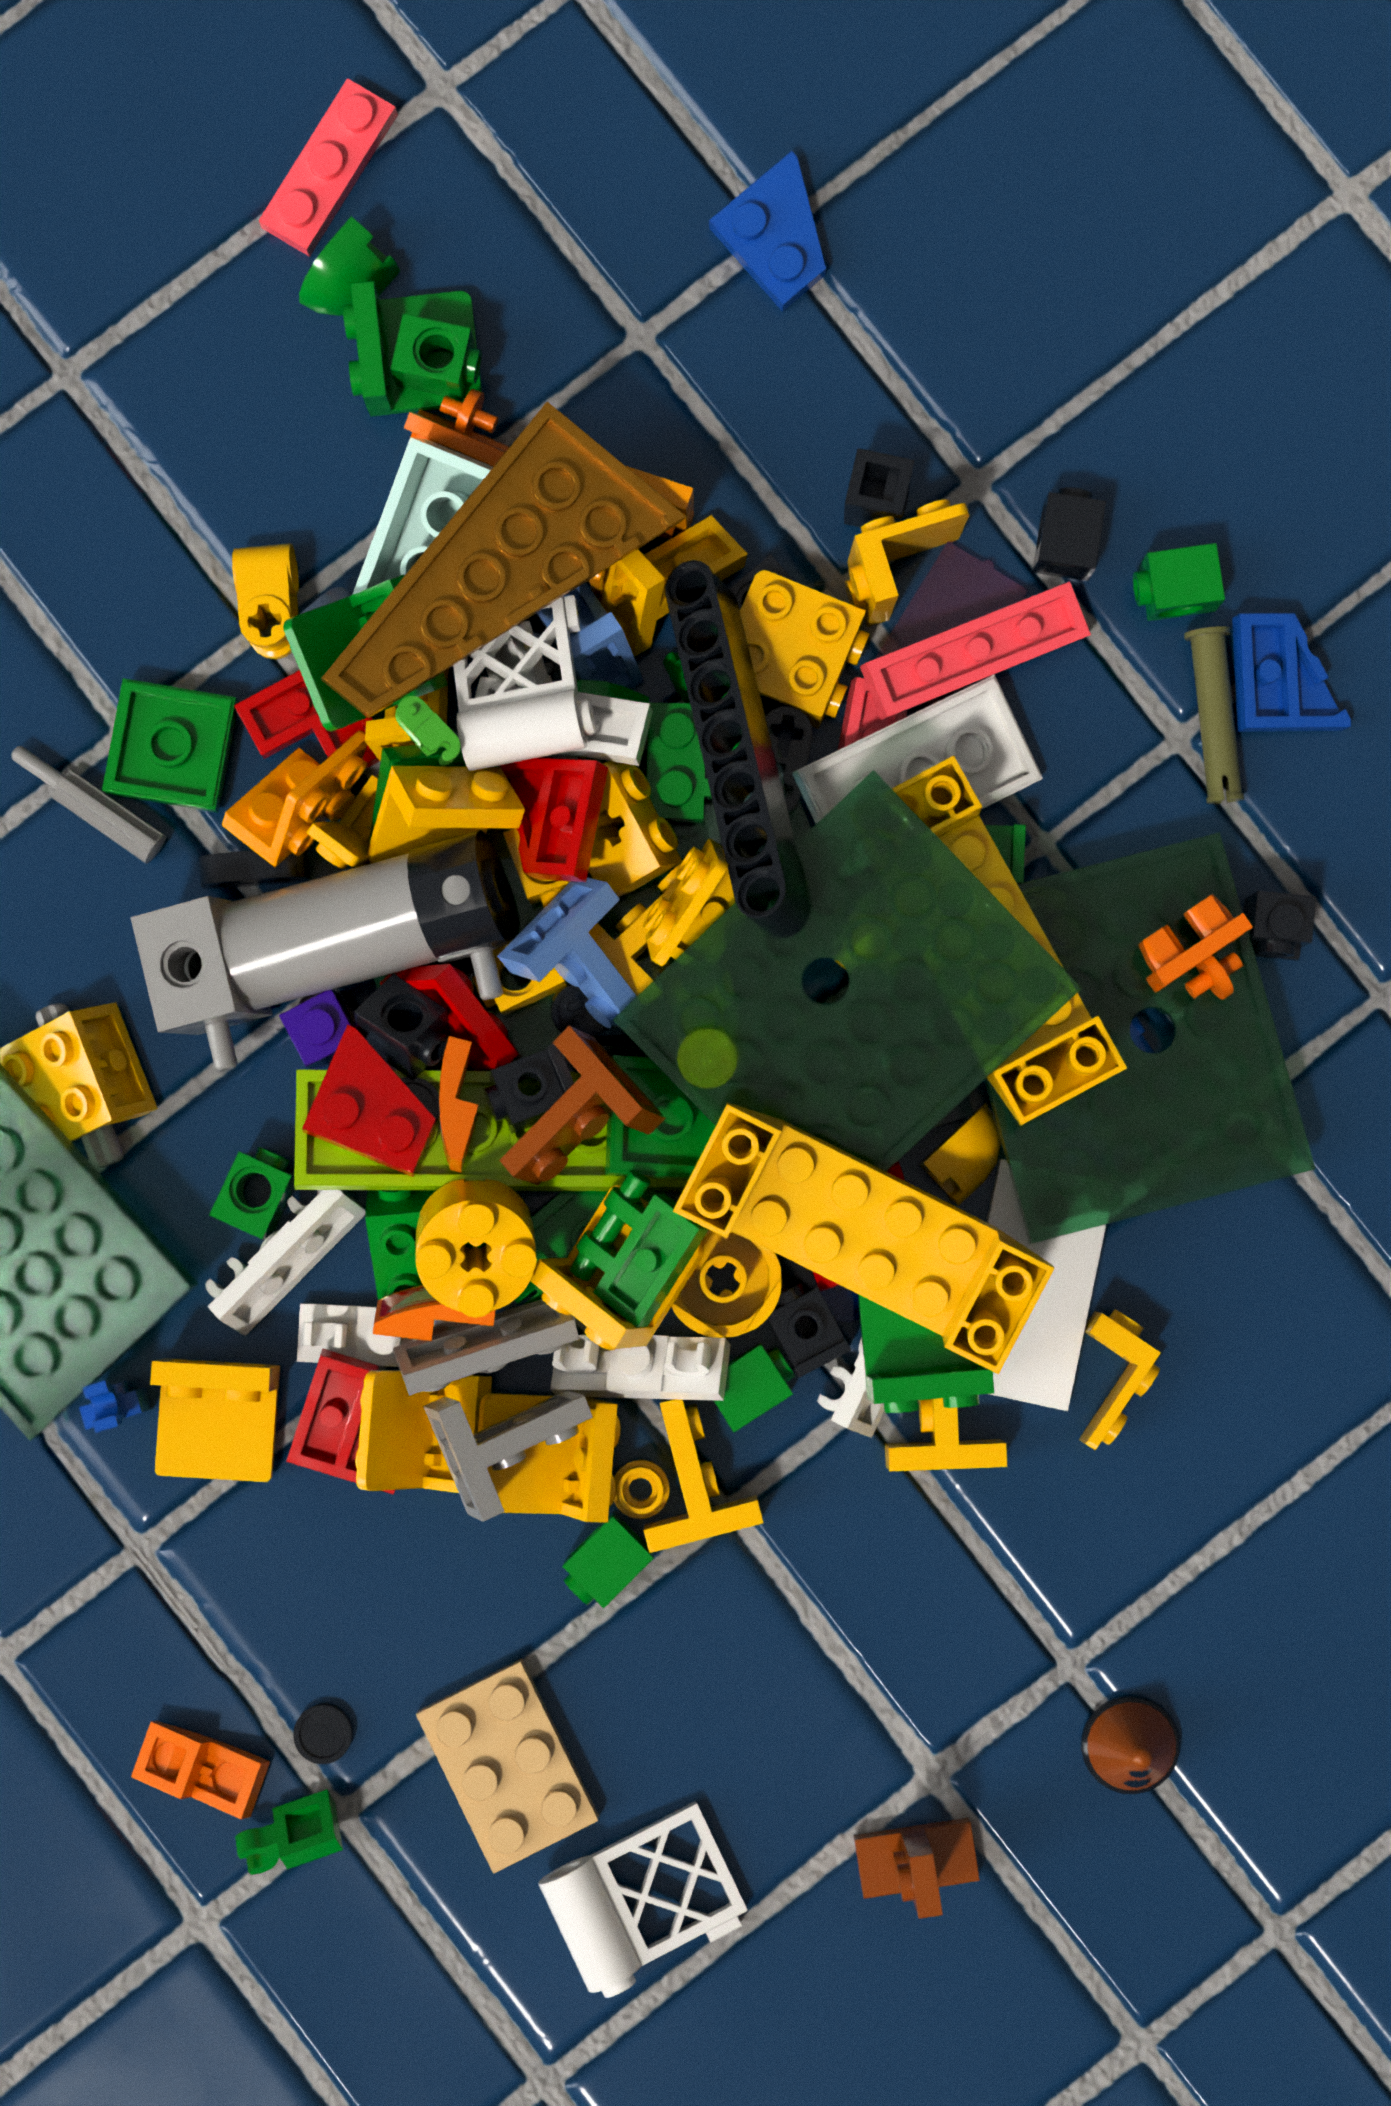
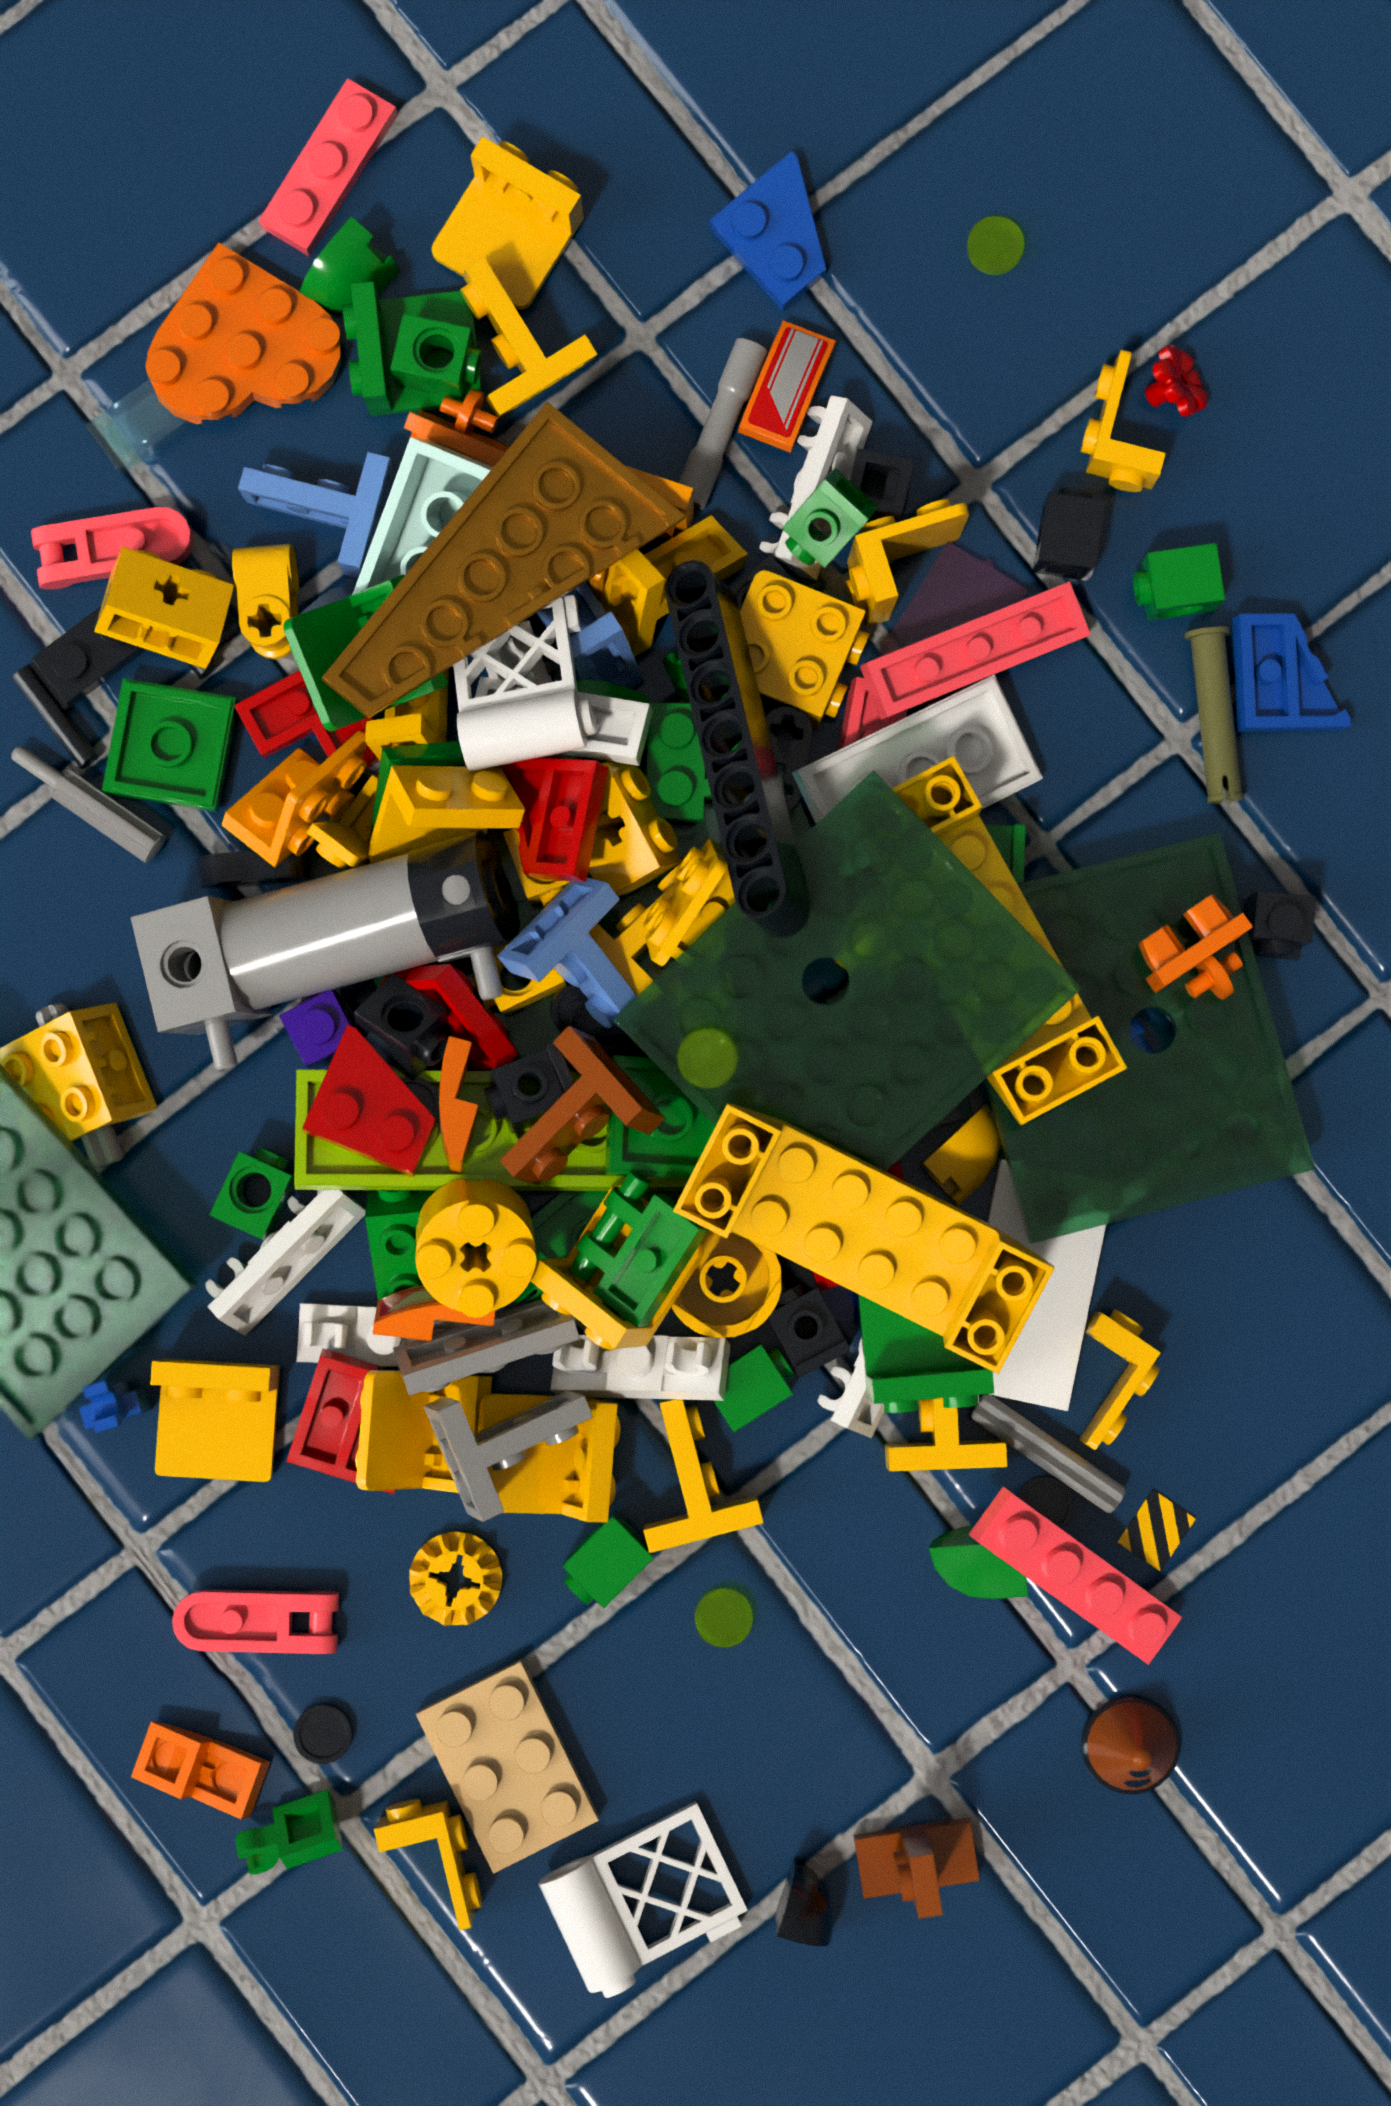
bright green piece [395,696,461,766] -> none
yellow plate [614,1460,670,1519] -> none
none -> black plate [12,606,218,769]
none -> coral plate [31,507,194,590]
none -> clear light blue tile [85,379,194,476]
none -> yellow brick [94,546,234,669]
none -> orange plate [145,242,342,424]
none -> coral plate [172,1589,339,1654]
none -> medium blue bracket [238,452,396,578]
none -> yellow bracket [374,1799,482,1930]
none -> yellow gear [409,1532,502,1626]
none -> yellow bracket [431,136,584,310]
none -> yellow bracket [460,257,597,418]
none -> light grey piece [678,338,768,510]
none -> clear neon green piece [695,1587,753,1648]
none -> slope [738,320,836,453]
none -> white plate [759,396,873,581]
none -> black brick [775,1859,834,1946]
none -> brick [781,467,878,568]
none -> green brick [929,1525,1028,1599]
none -> clear neon green piece [967,216,1024,275]
none -> coral plate [968,1487,1183,1665]
none -> light grey axle [970,1394,1126,1513]
none -> black piece [1017,1476,1074,1530]
none -> yellow bracket [1080,350,1166,492]
none -> sticker [1117,1490,1196,1572]
none -> red plant [1145,344,1208,417]

